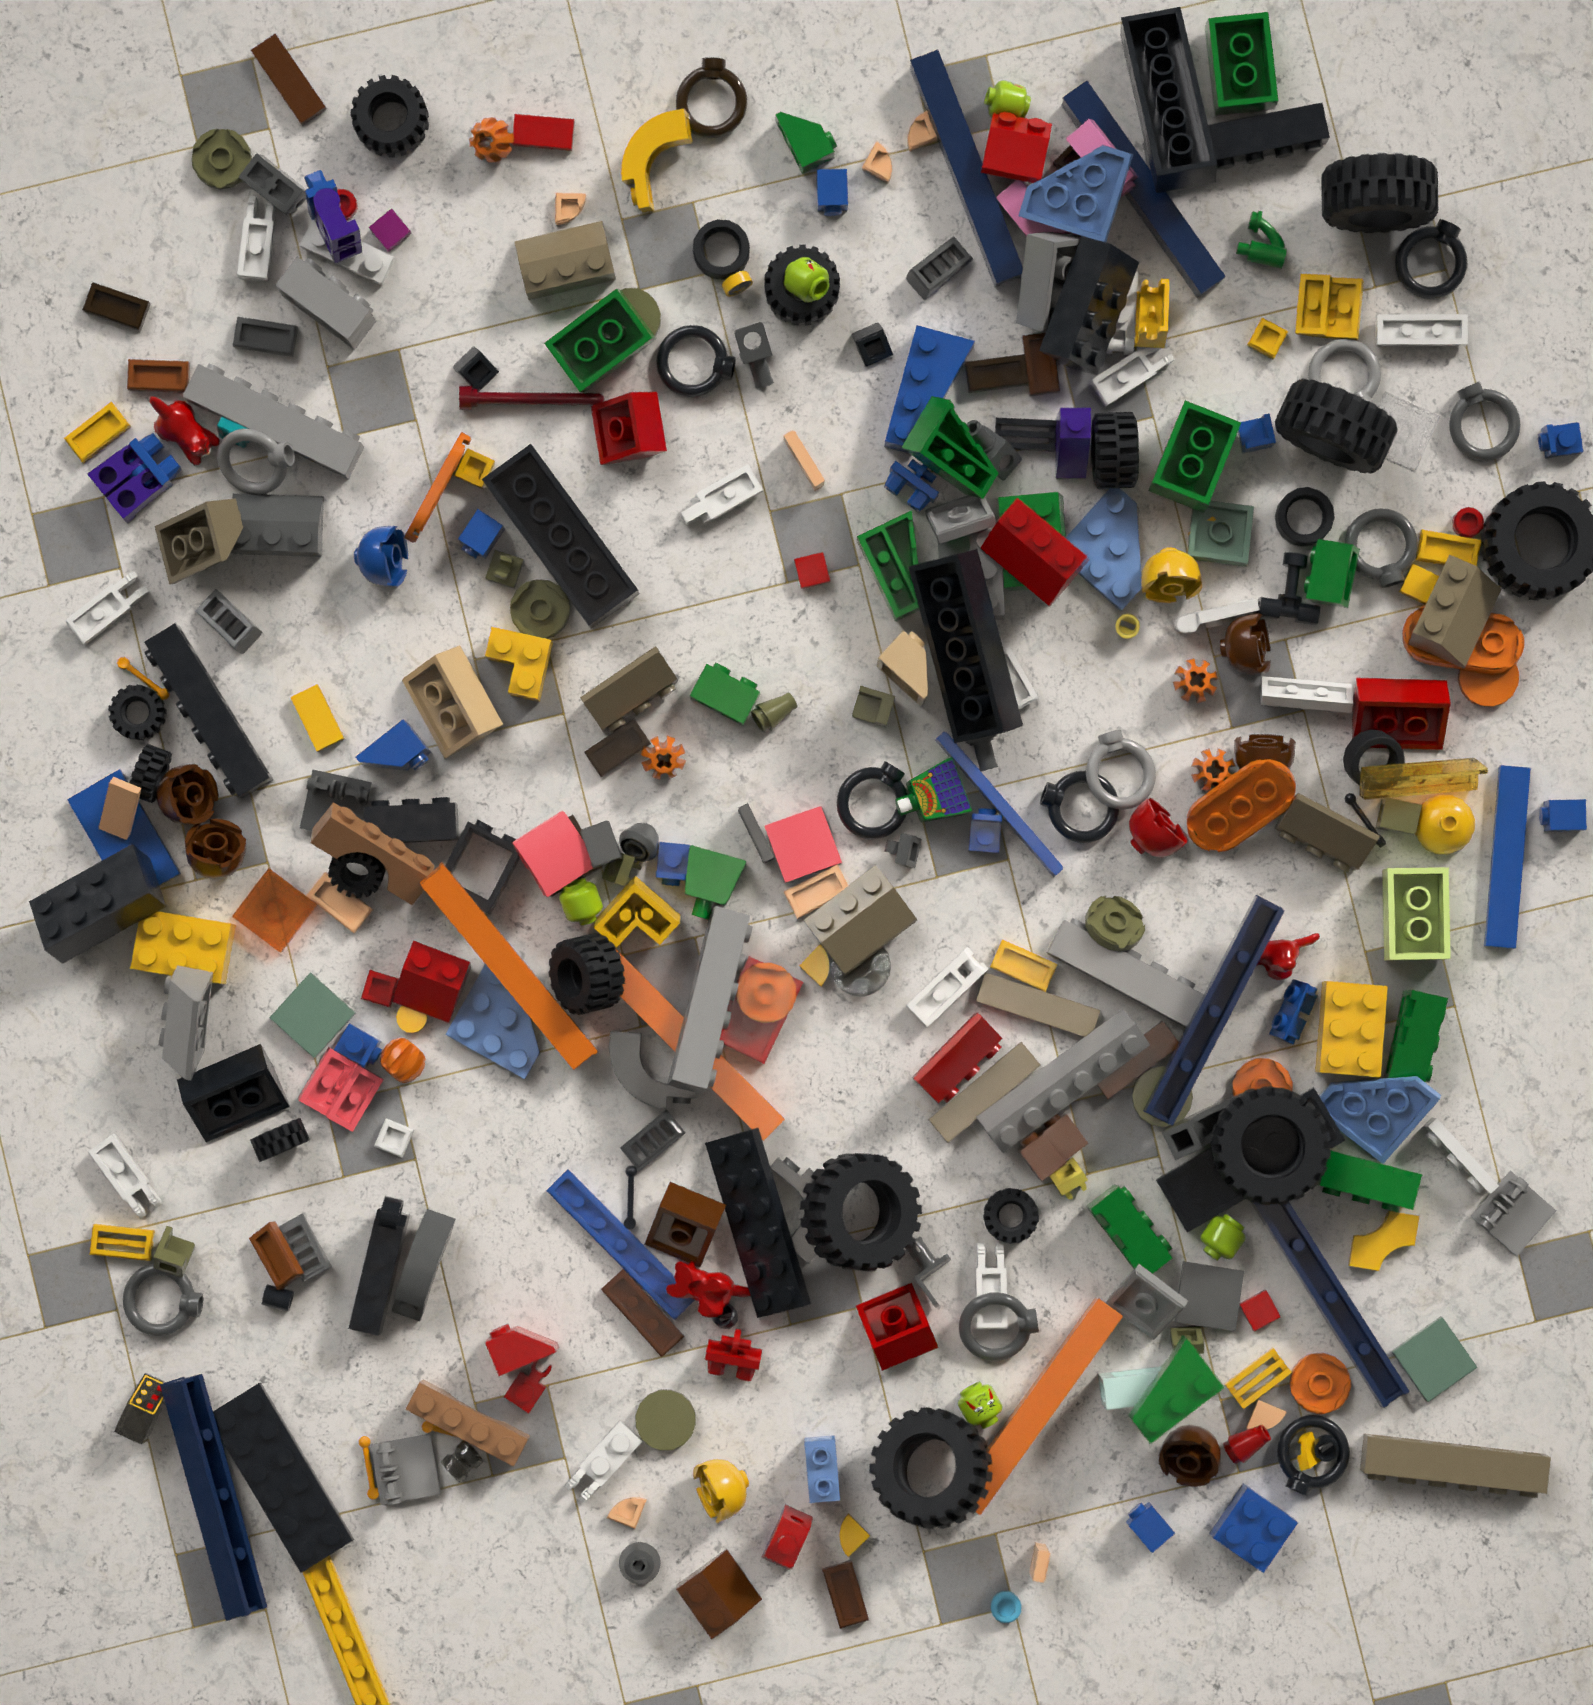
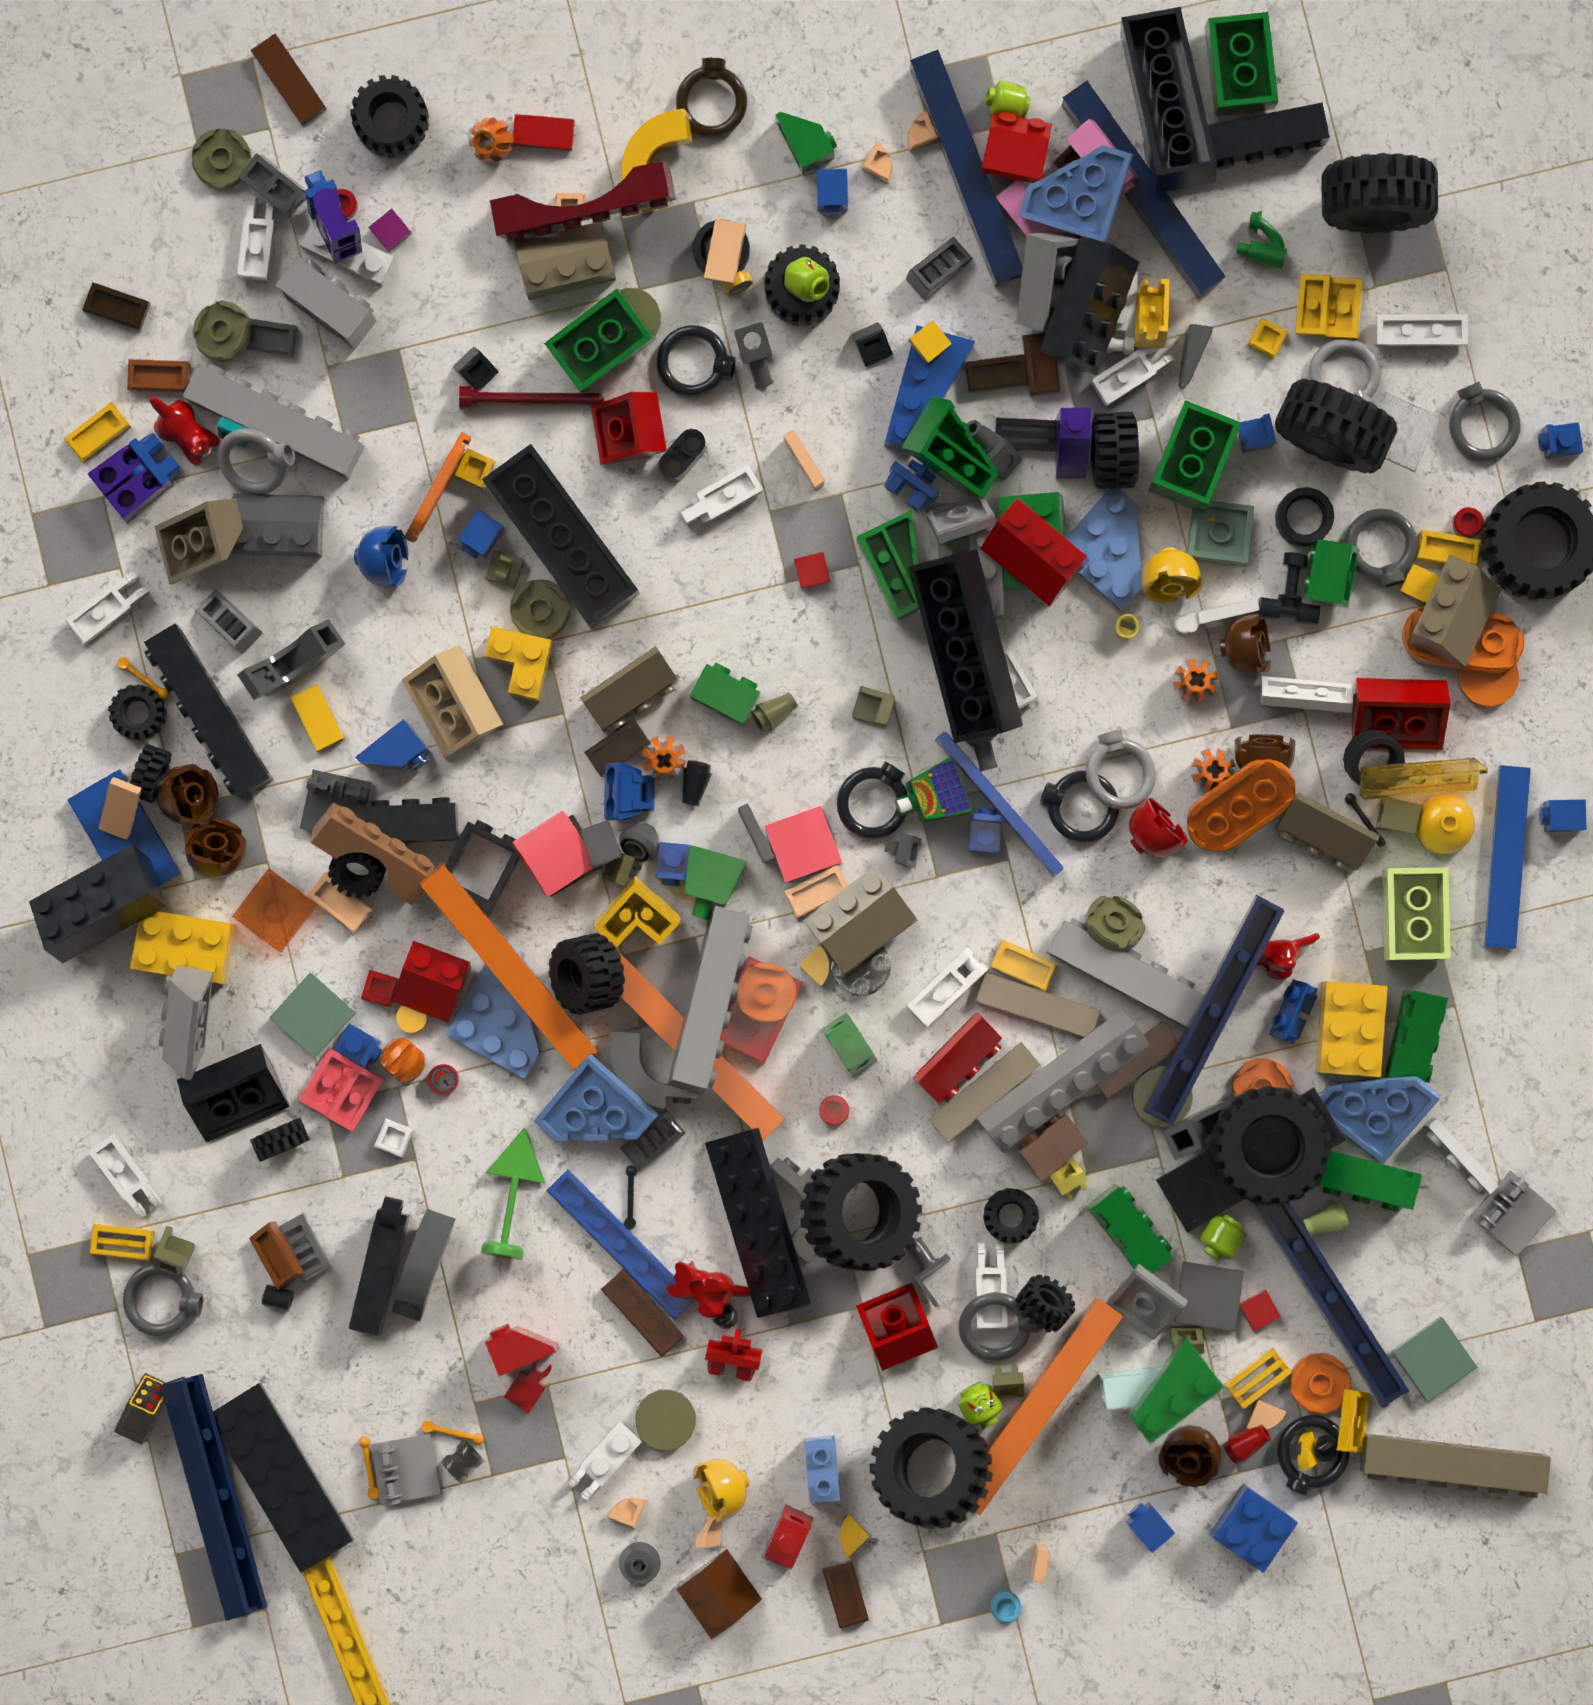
medium nougat arch [405,1379,530,1467] -> none
lime head [559,878,603,926] -> none
reddish brown slope [644,1182,726,1267] -> none
tan slope [877,631,928,706] -> none
yellow tile [1348,1211,1420,1271] -> none
black piece [1395,219,1467,299] -> none
none -> olive tile [193,300,252,362]
none -> dark grey arch [237,619,345,700]
none -> tile [428,1064,459,1095]
none -> bright green piece [481,1128,545,1260]
none -> dark red arch [489,161,676,242]
none -> medium blue plate [534,1054,659,1142]
none -> blue piece [604,762,655,821]
none -> black beam [659,429,706,483]
none -> black cone [682,760,713,806]
none -> light nougat tile [695,1515,721,1548]
none -> light nougat tile [704,219,746,285]
none -> red tile [819,1095,849,1126]
none -> green torso [821,1013,878,1077]
none -> yellow tile [908,320,952,364]
none -> olive tile [992,1363,1024,1399]
none -> black tyre [1016,1274,1075,1333]
none -> dark grey slope [1178,324,1213,389]
none -> yellowish green cone [1303,1202,1351,1236]
none -> yellow tile [1337,1389,1370,1454]

